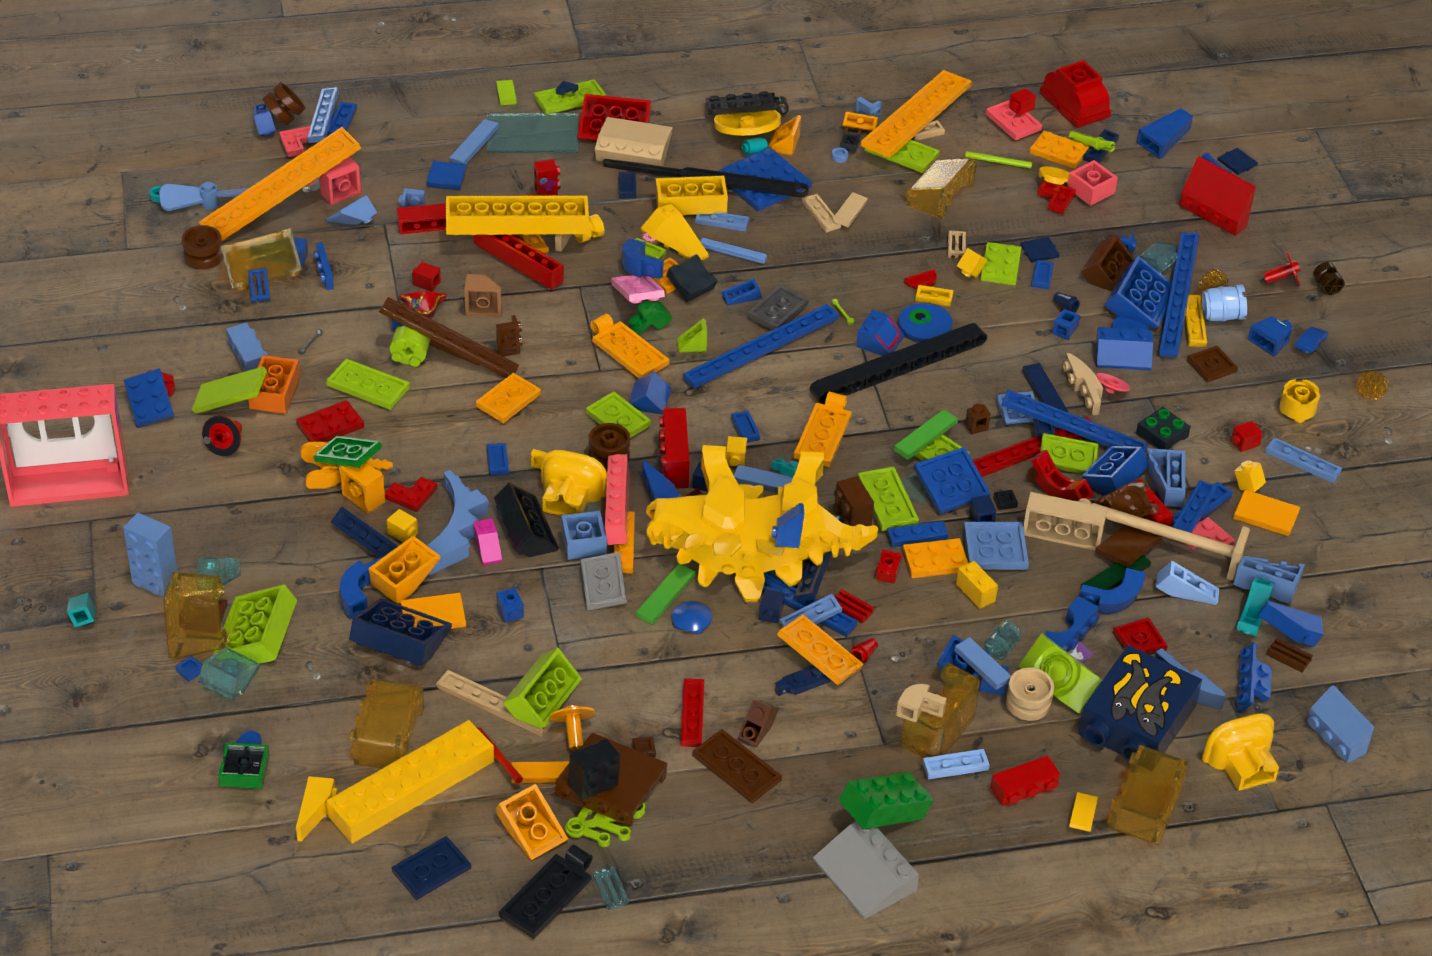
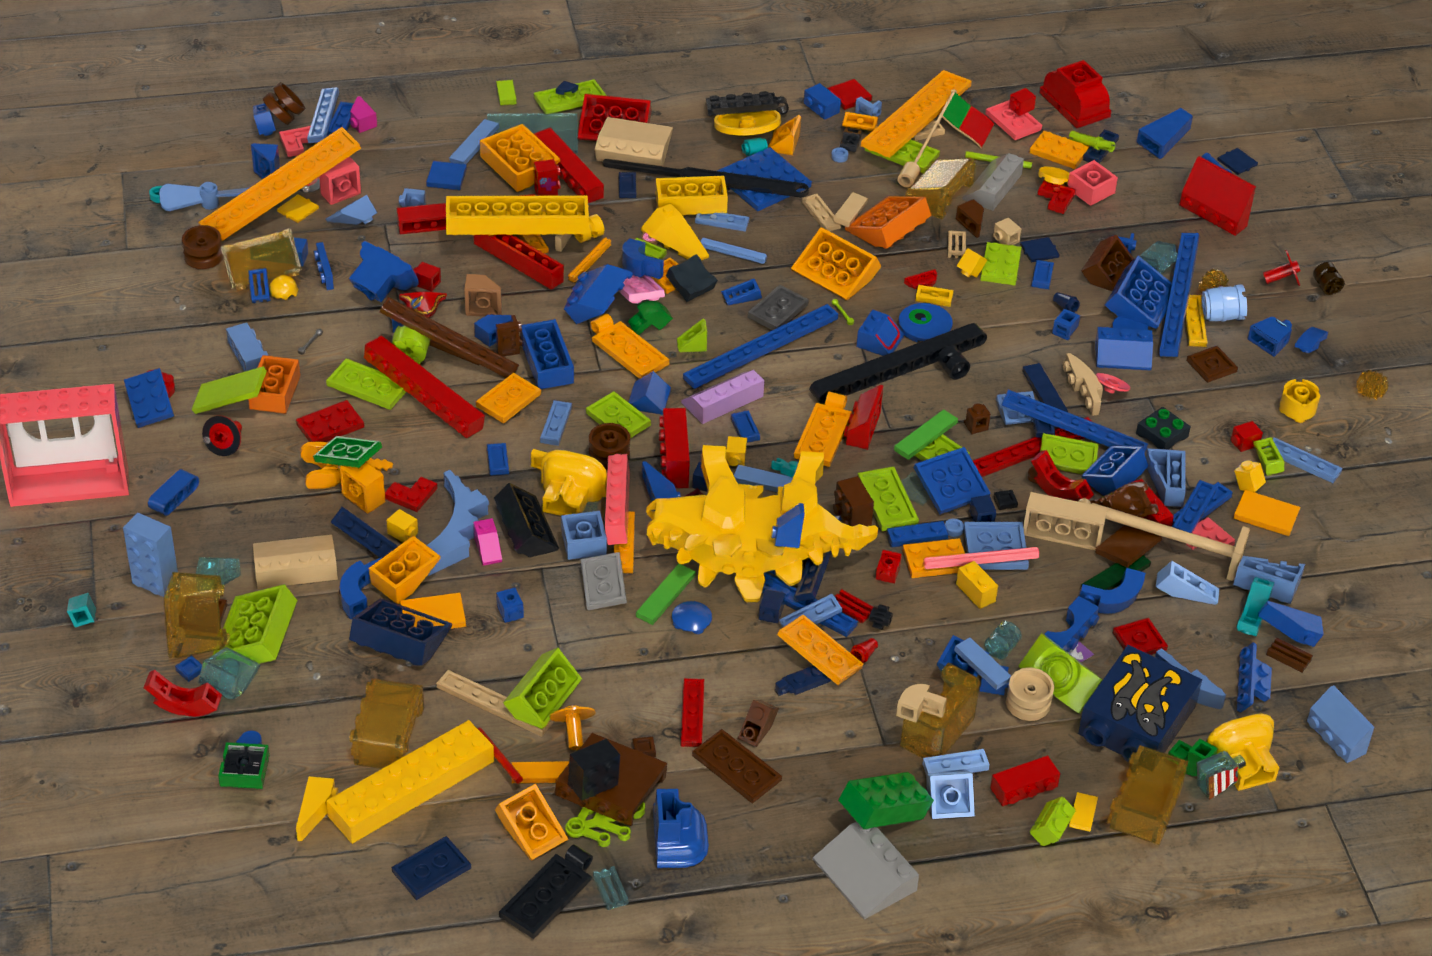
none -> red arch [143,670,222,717]
none -> blue beam [148,469,199,516]
none -> blue slope [251,143,280,179]
none -> tan slope [253,534,338,589]
none -> yellow hair [269,275,299,300]
none -> yellow piece [277,194,319,223]
none -> blue piece [349,241,419,302]
none -> dark pink slope [350,96,377,133]
none -> red brick [364,335,485,438]
none -> blue slope [474,315,511,347]
none -> light orange slope [480,124,560,192]
none -> blue brick [520,319,574,389]
none -> red brick [534,127,604,204]
none -> medium blue tile [540,400,572,446]
none -> blue wedge [564,264,633,324]
none -> light orange axle [568,237,611,283]
none -> blue piece [653,789,709,868]
none -> lavender slope [681,370,764,424]
none -> light orange slope [791,227,881,301]
none -> blue brick [804,83,841,120]
none -> red tile [827,79,872,110]
none -> orange slope [844,196,931,249]
none -> red slope [844,385,884,450]
none -> black gear [869,604,893,630]
none -> flag [897,89,994,187]
none -> coral axle [924,547,1039,569]
none -> light blue slope [926,771,975,819]
none -> black wheel [937,345,970,380]
none -> medium blue tile [945,519,964,537]
none -> reddish brown slope [956,199,984,238]
none -> light grey slope [962,153,1024,211]
none -> tan brick [993,218,1021,245]
none -> lime brick [1030,796,1076,846]
none -> green brick [1167,738,1218,776]
none -> clear light blue torso [1197,751,1246,800]
none -> lime slope [1253,437,1284,476]

